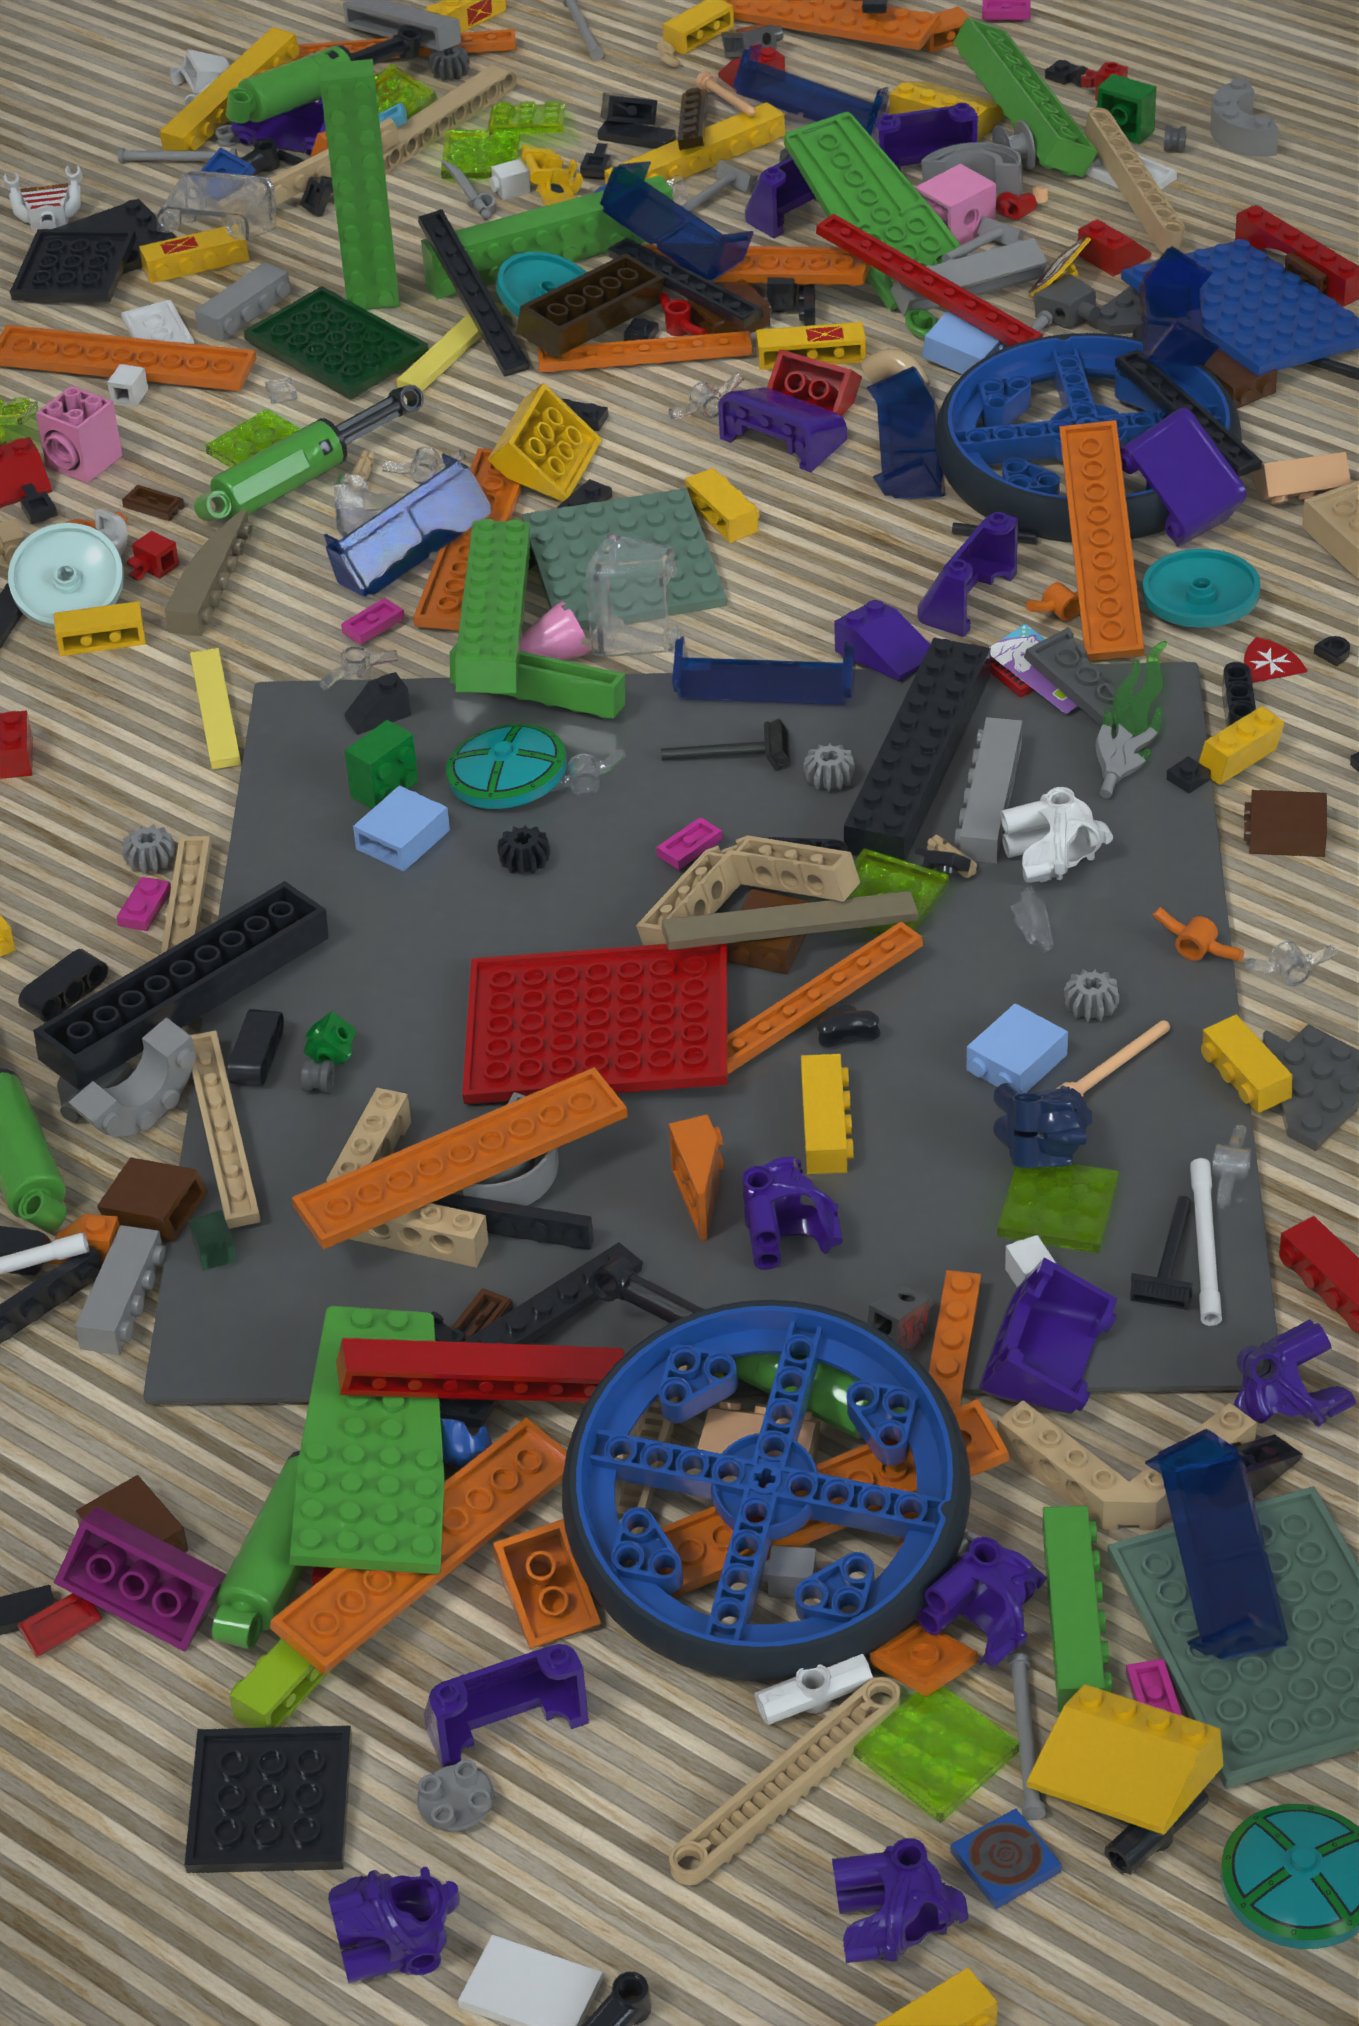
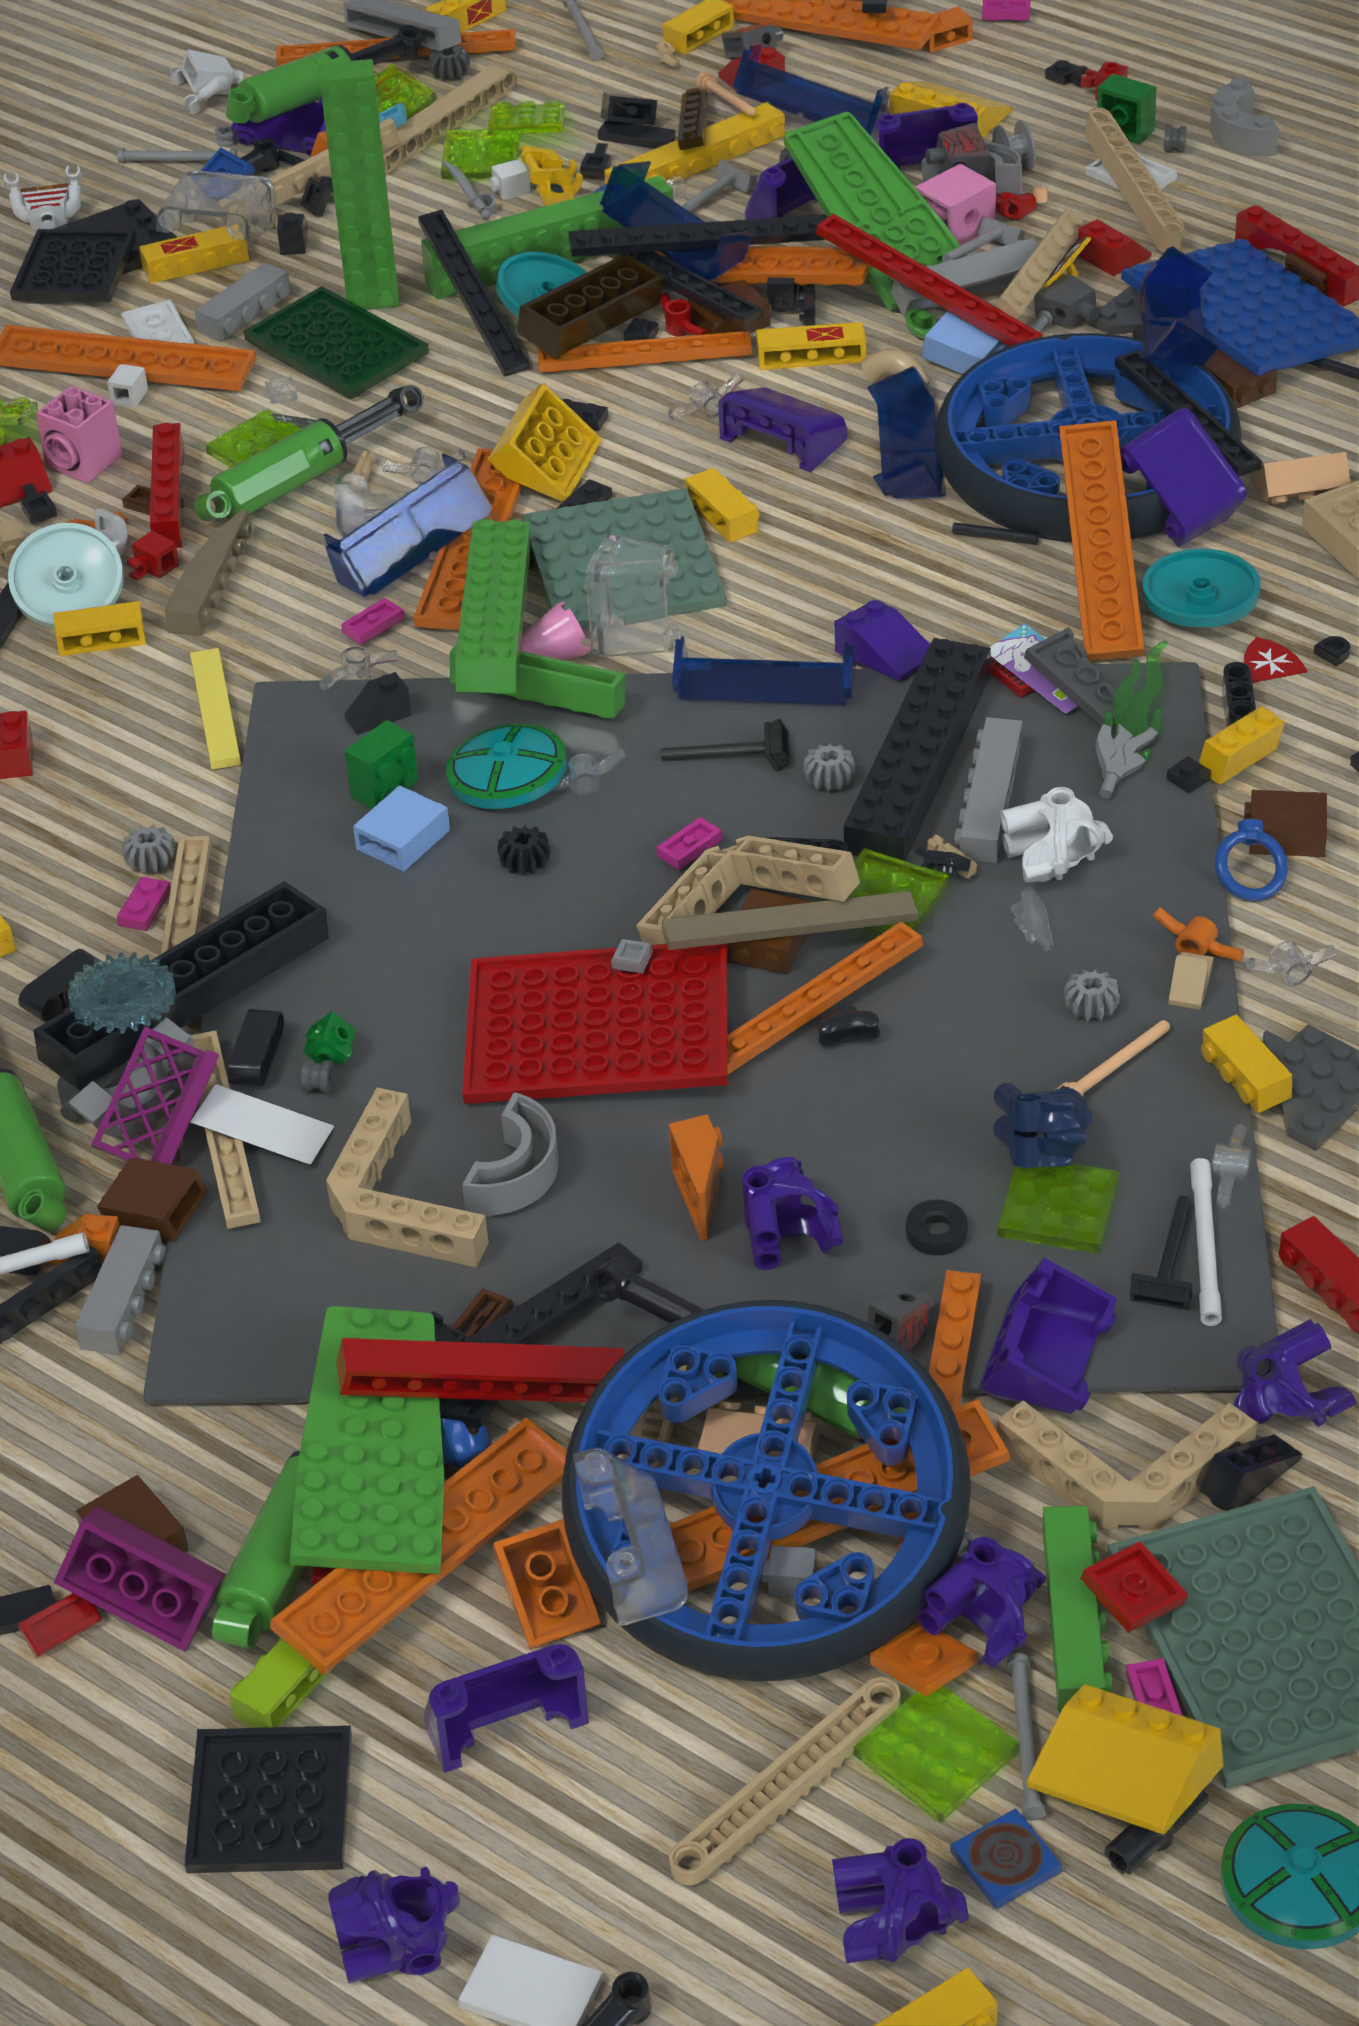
yellow brick [159,27,299,151] -> none
clear green brick [189,1210,237,1271] -> none
orange plate [292,1067,628,1250] -> none
light yellow tile [397,303,507,392] -> none
light grey dish [417,1760,494,1831] -> none
black plate [432,1194,594,1250] -> none
white piece [754,1654,873,1725] -> none
red slope [767,349,862,416] -> none
yellow brick [801,1054,854,1174] -> none
dark purple windscreen [917,512,1018,637] -> none
bright green brick [953,17,1098,177] -> none
light blue brick [966,1003,1068,1093] -> none
white brick [1005,1235,1056,1288] -> none
orange piece [1026,582,1080,622] -> none
clear blue piece [1145,1429,1289,1659] -> none
none -> clear light blue gear [68,952,176,1033]
none -> magenta fence [91,1027,219,1165]
none -> red arch [150,422,185,548]
none -> white sticker [190,1084,334,1165]
none -> dark grey sticker [272,413,317,425]
none -> black slope [277,213,308,255]
none -> black plate [568,214,828,257]
none -> clear windscreen [572,1448,688,1627]
none -> light grey tile [611,939,653,973]
none -> black tyre [906,1199,968,1255]
none -> dark grey torso [925,123,990,175]
none -> tan plate [995,208,1086,319]
none -> red plate [1080,1541,1188,1633]
none -> tan slope [1168,952,1214,1010]
none -> blue piece [1215,819,1288,901]

